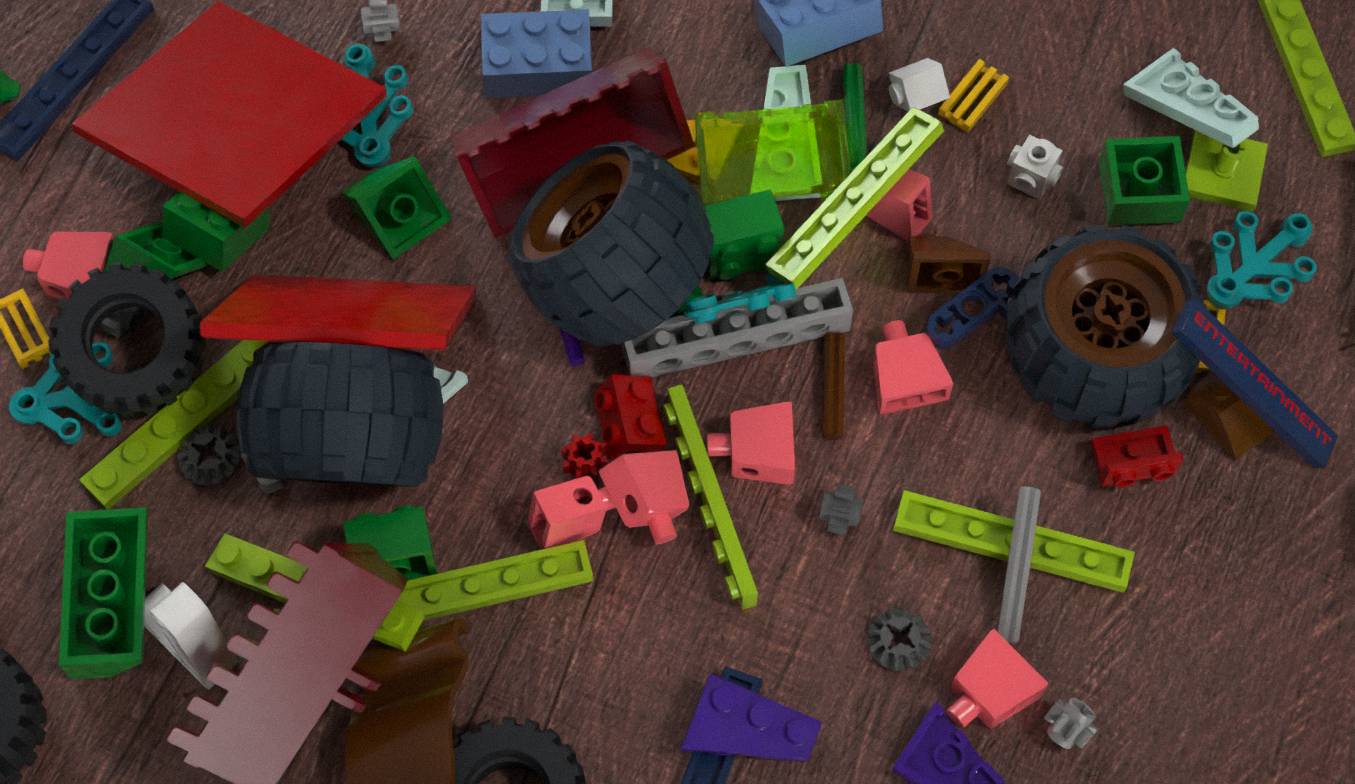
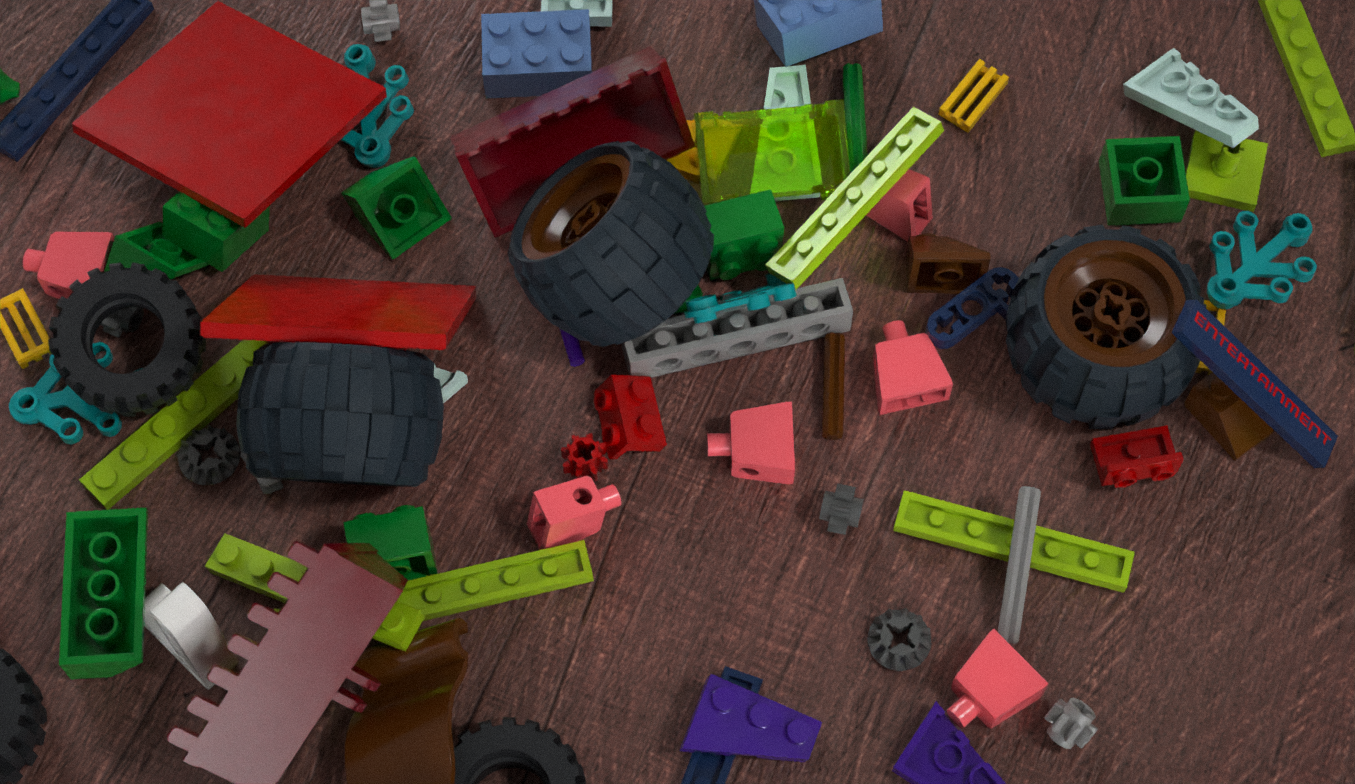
coral torso [599,450,689,544] -> none
lime plate [663,384,758,610] -> none
white brick [889,58,950,112] -> none
white brick [1007,134,1063,200] -> none

